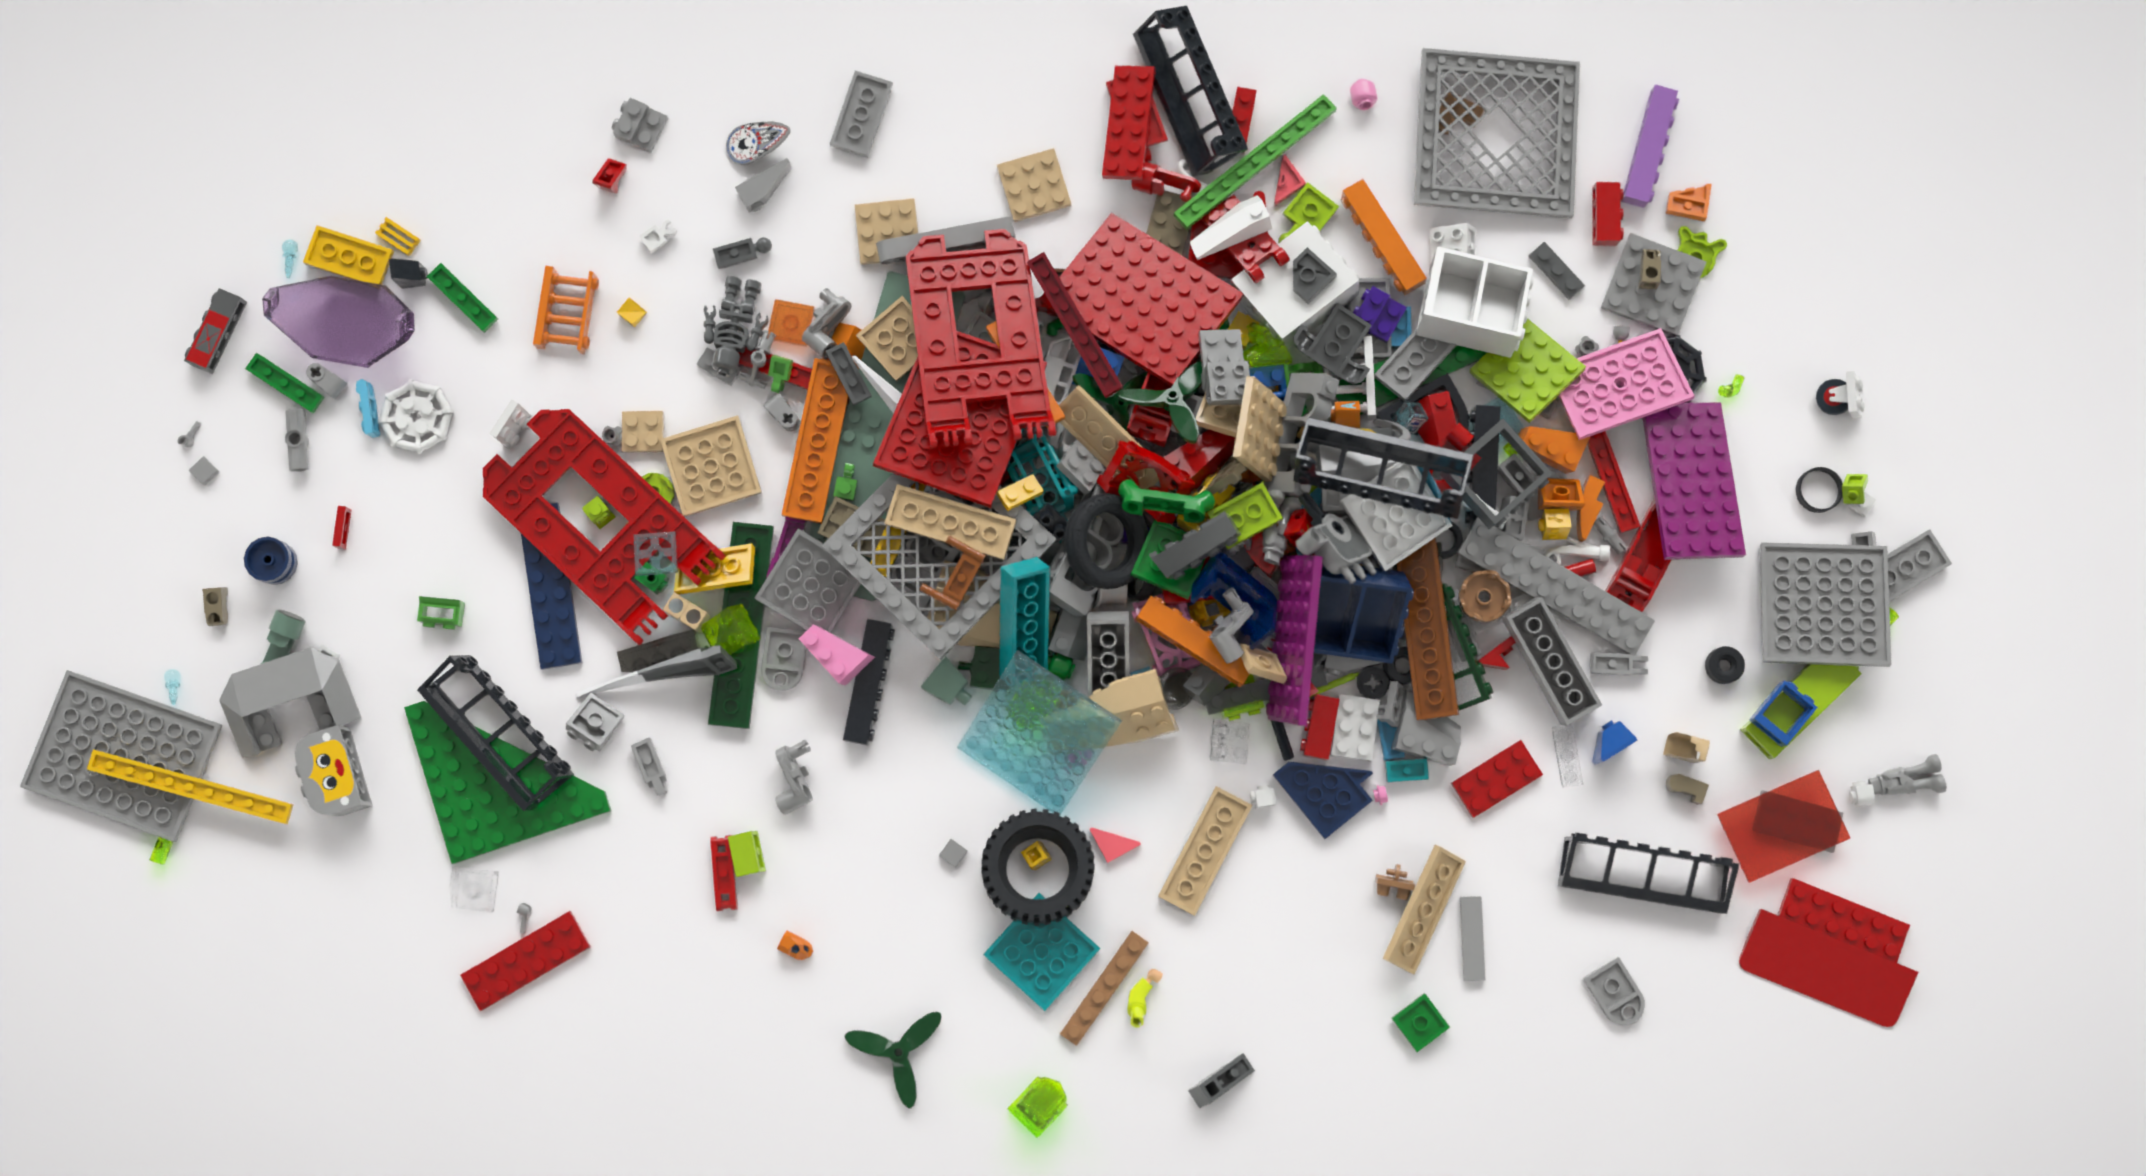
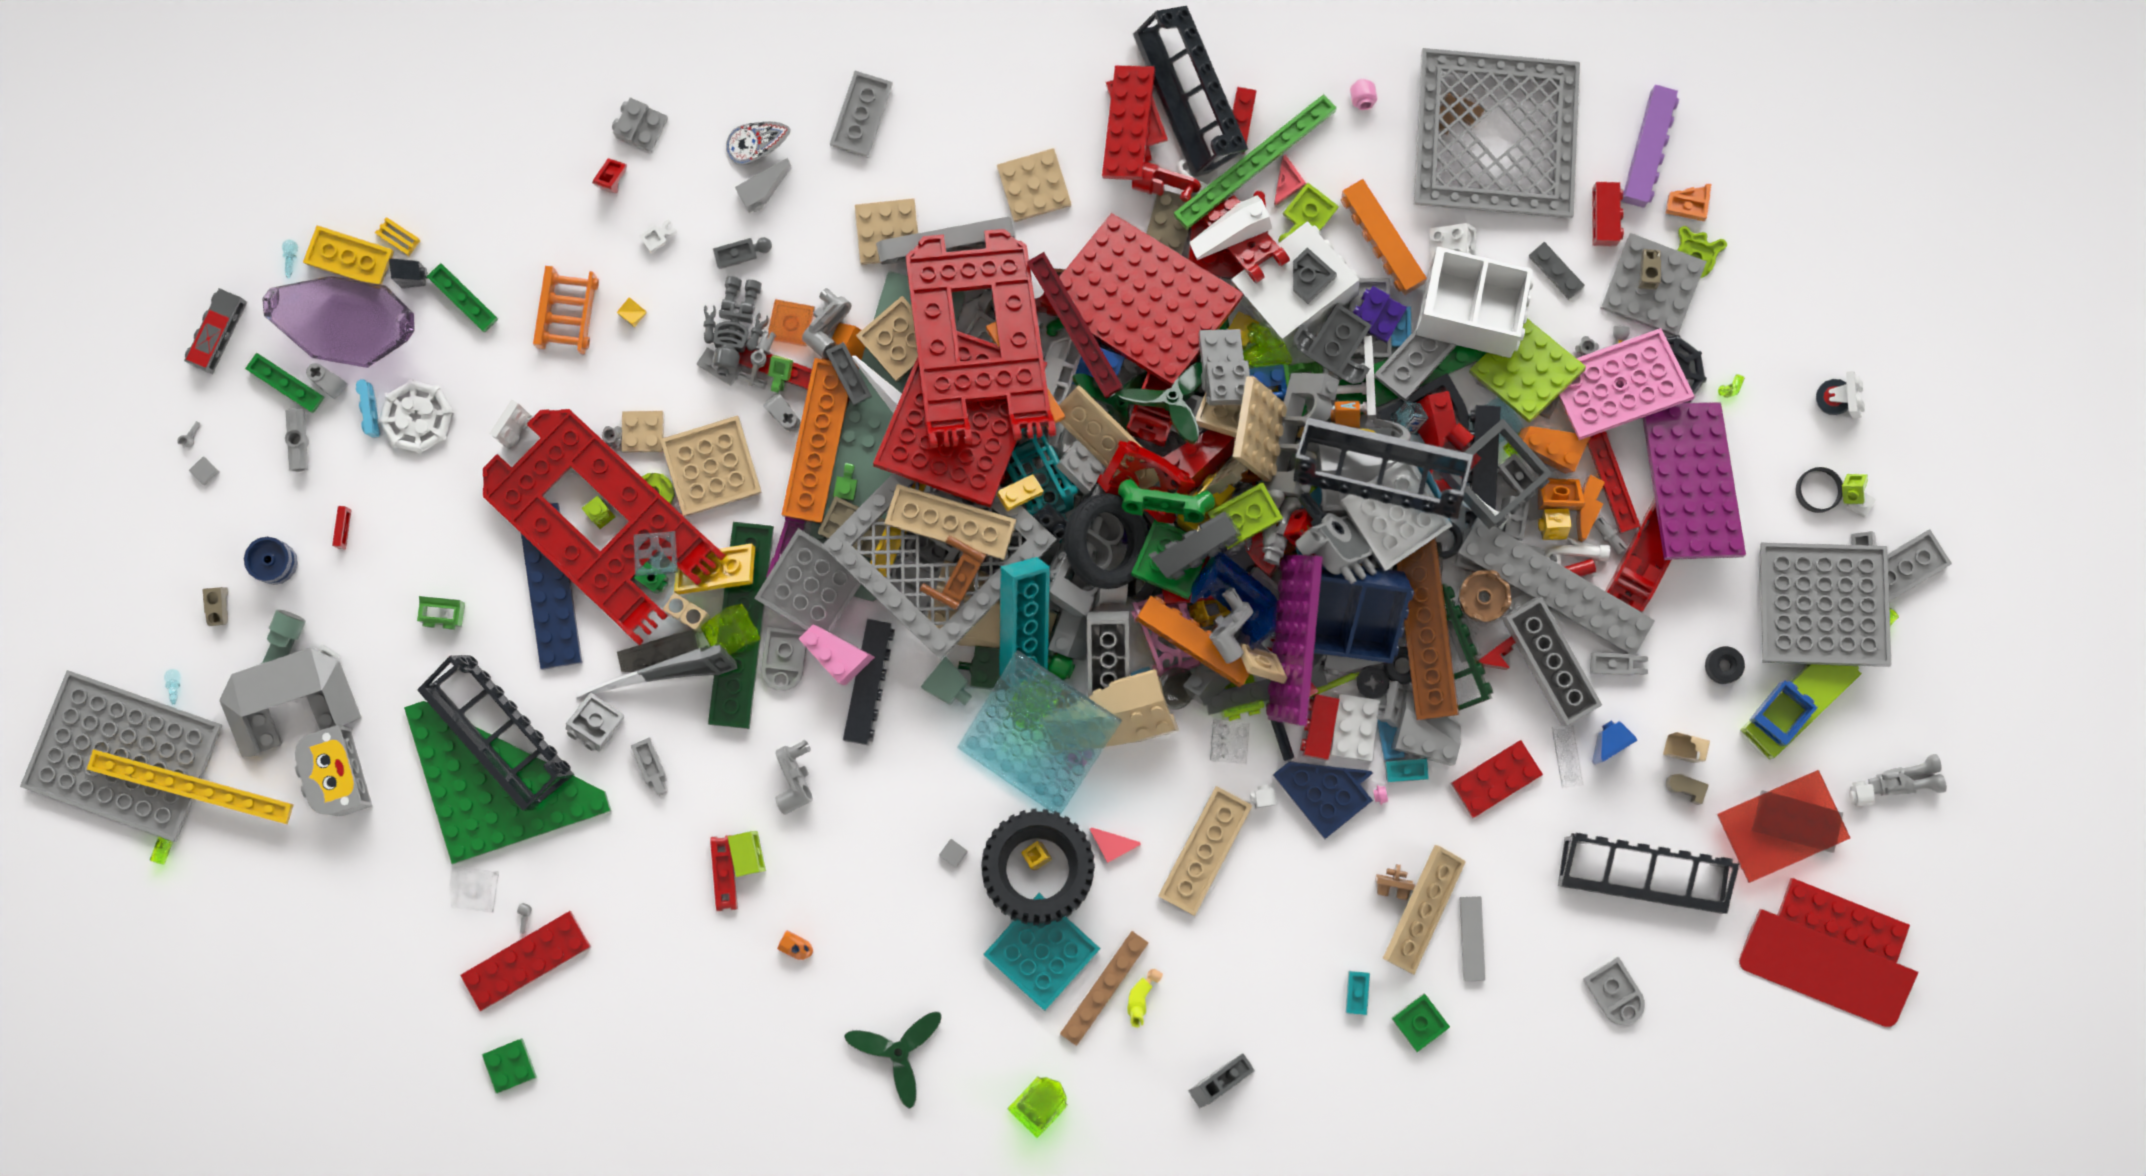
none -> green plate [482,1038,537,1094]
none -> teal plate [1345,971,1370,1015]

